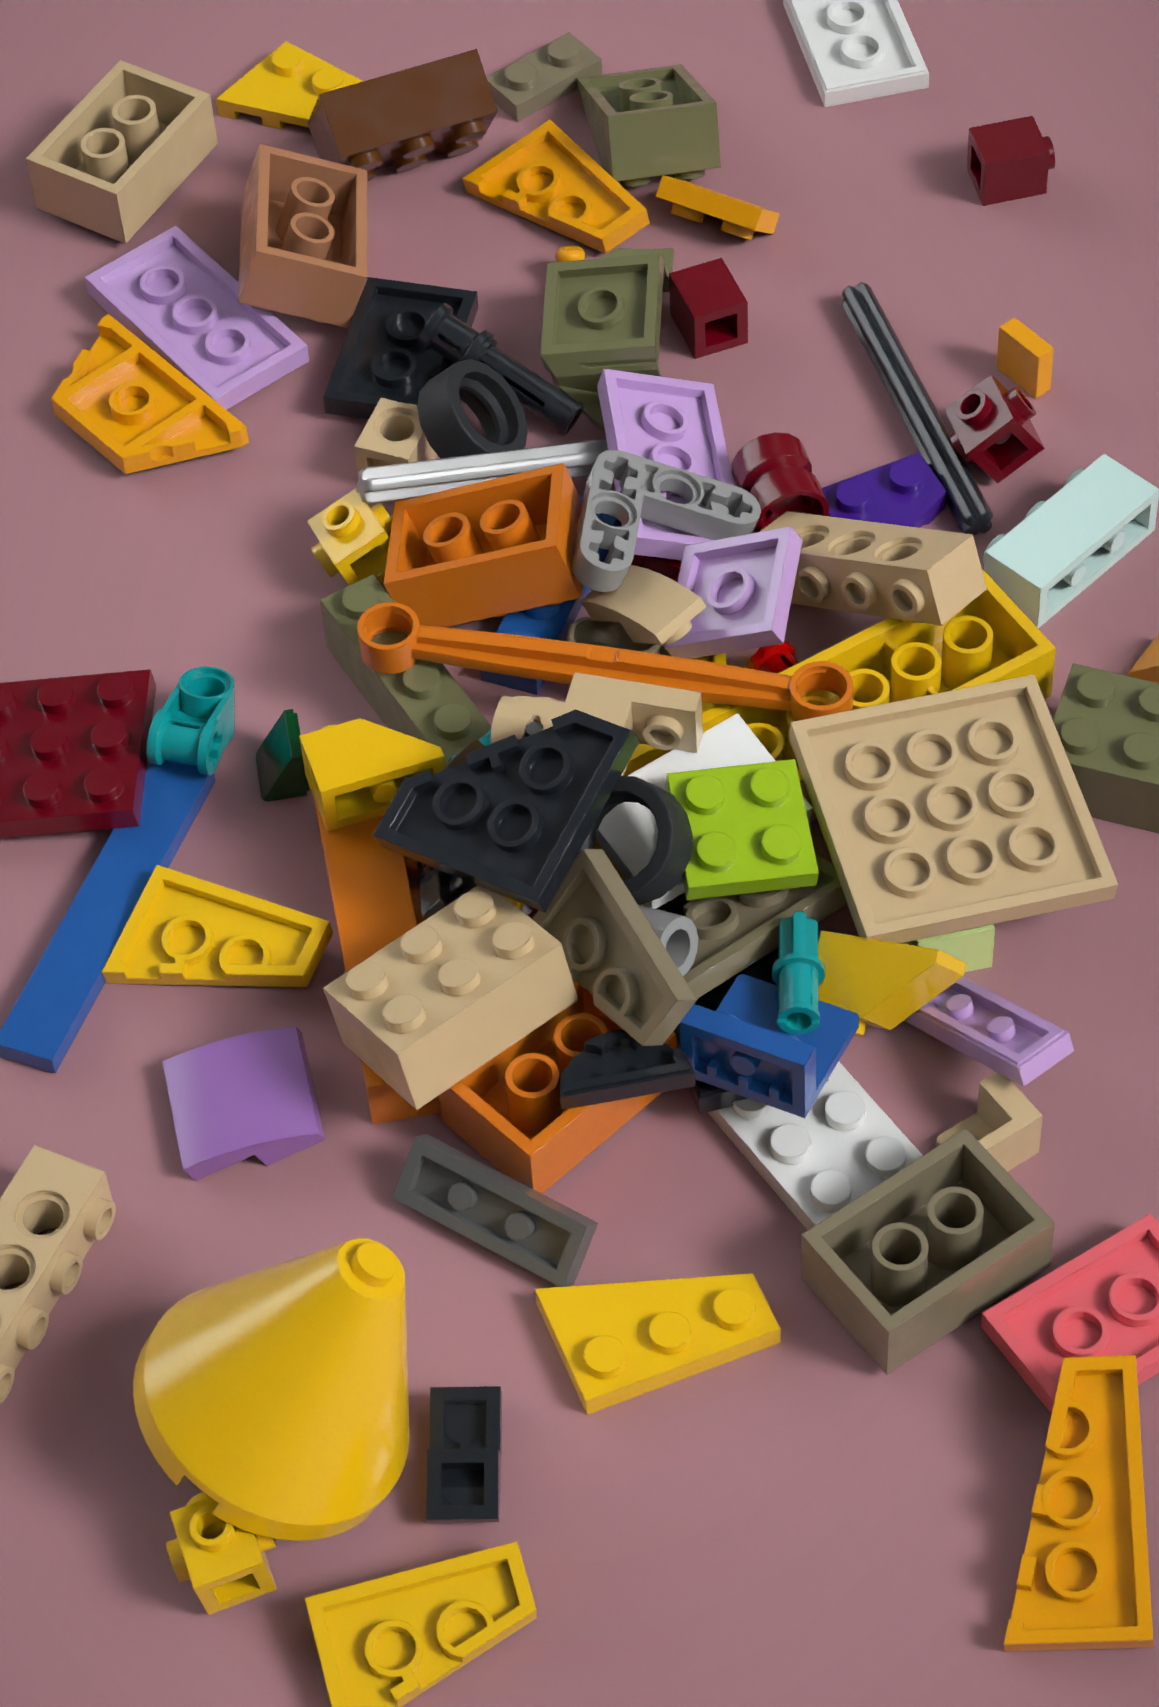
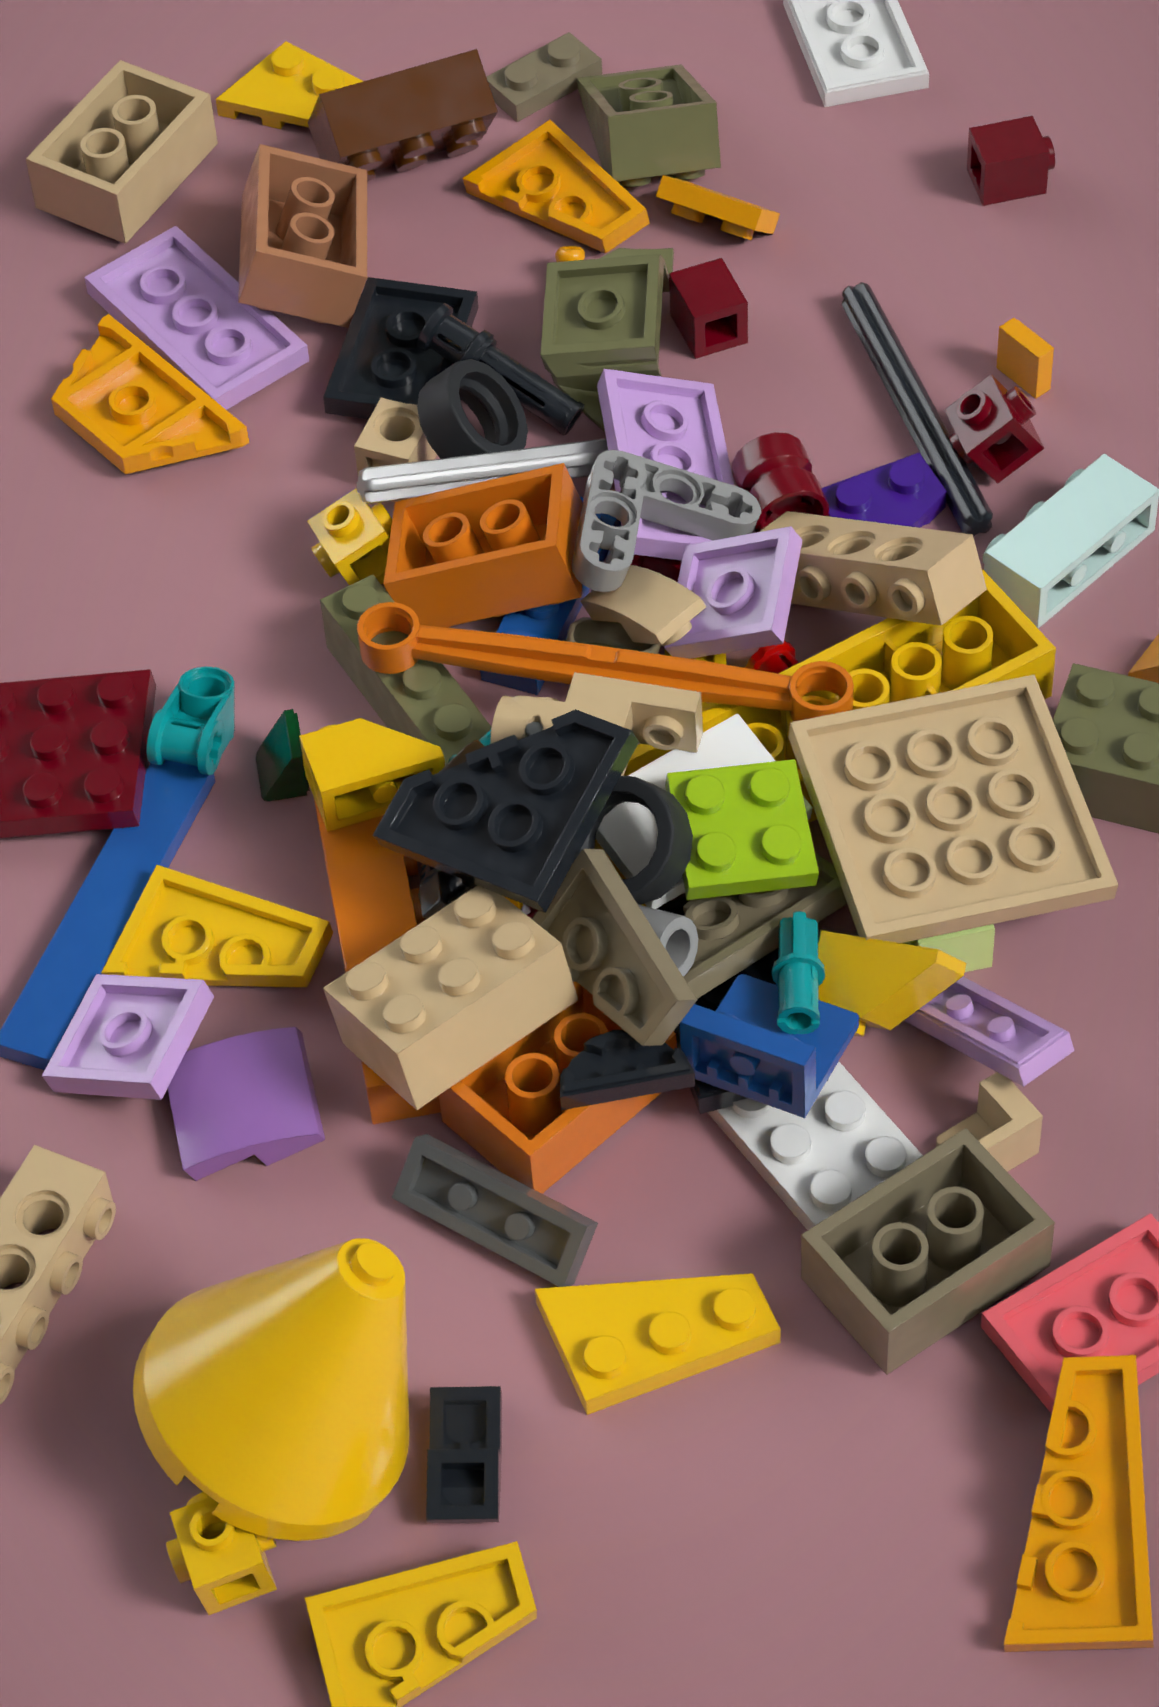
none -> lavender plate [42,974,214,1100]

